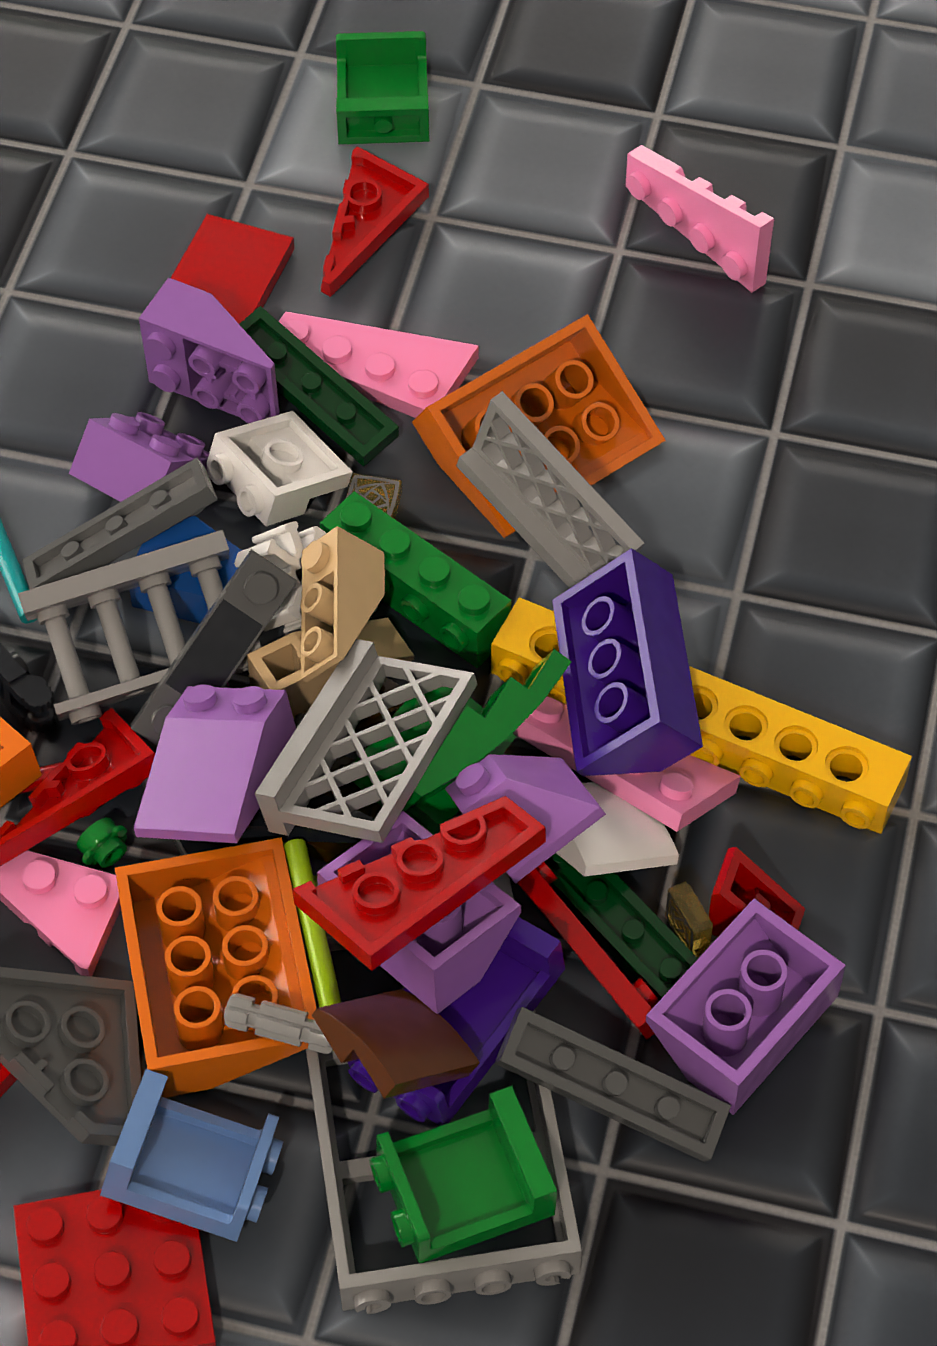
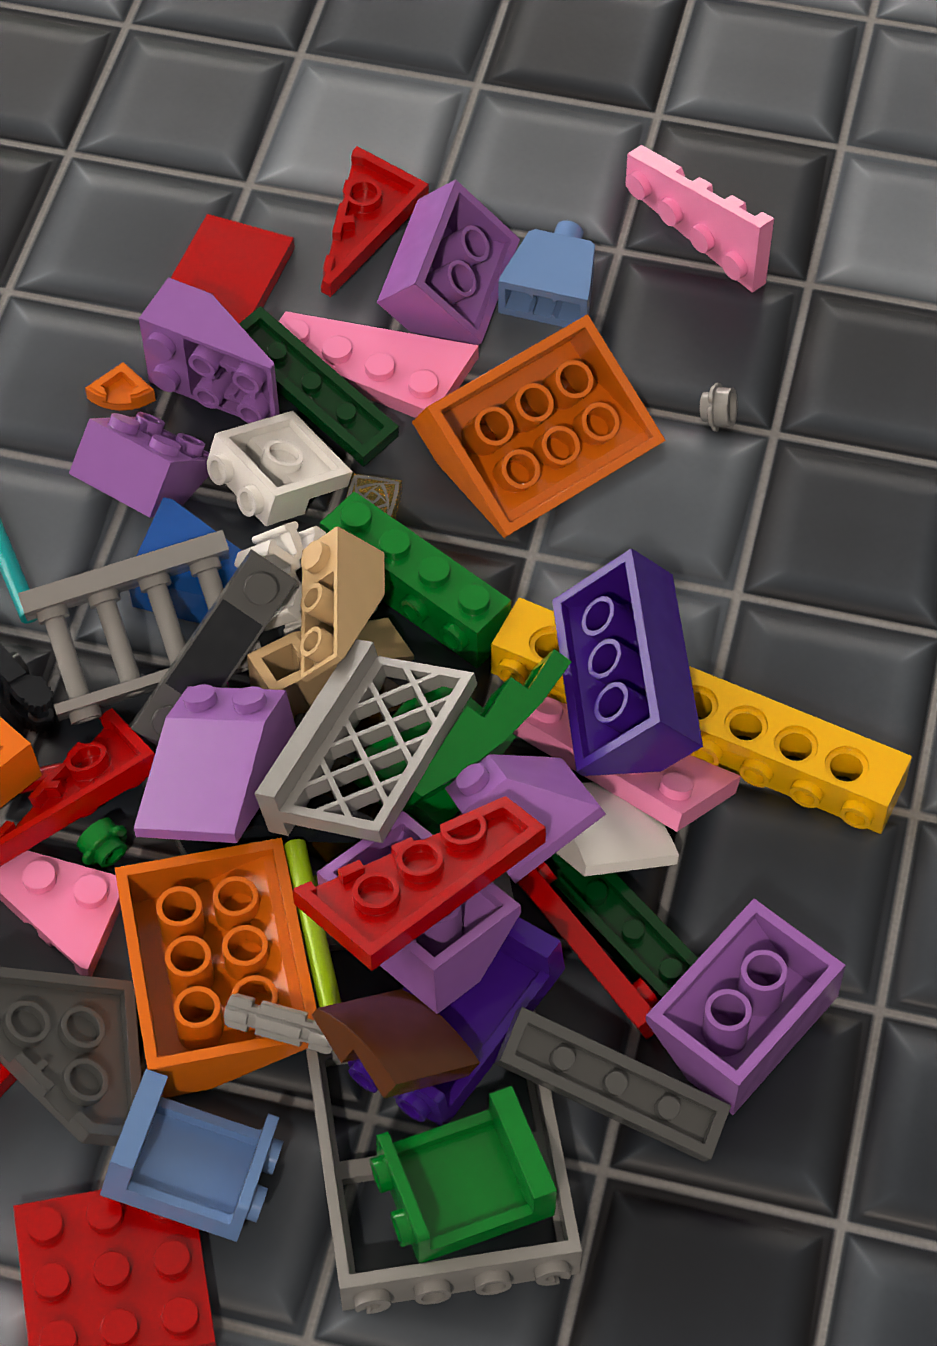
dark grey plate [22,458,217,589] -> none
green panel [336,31,429,144] -> none
light grey fence [456,391,645,588] -> none
clear yellow tile [665,881,713,958] -> none
red slope [706,847,805,937] -> none
none -> orange tile [85,362,156,411]
none -> medium lavender slope [377,179,520,345]
none -> medium blue torso [498,221,595,327]
none -> light grey plate [700,383,738,432]

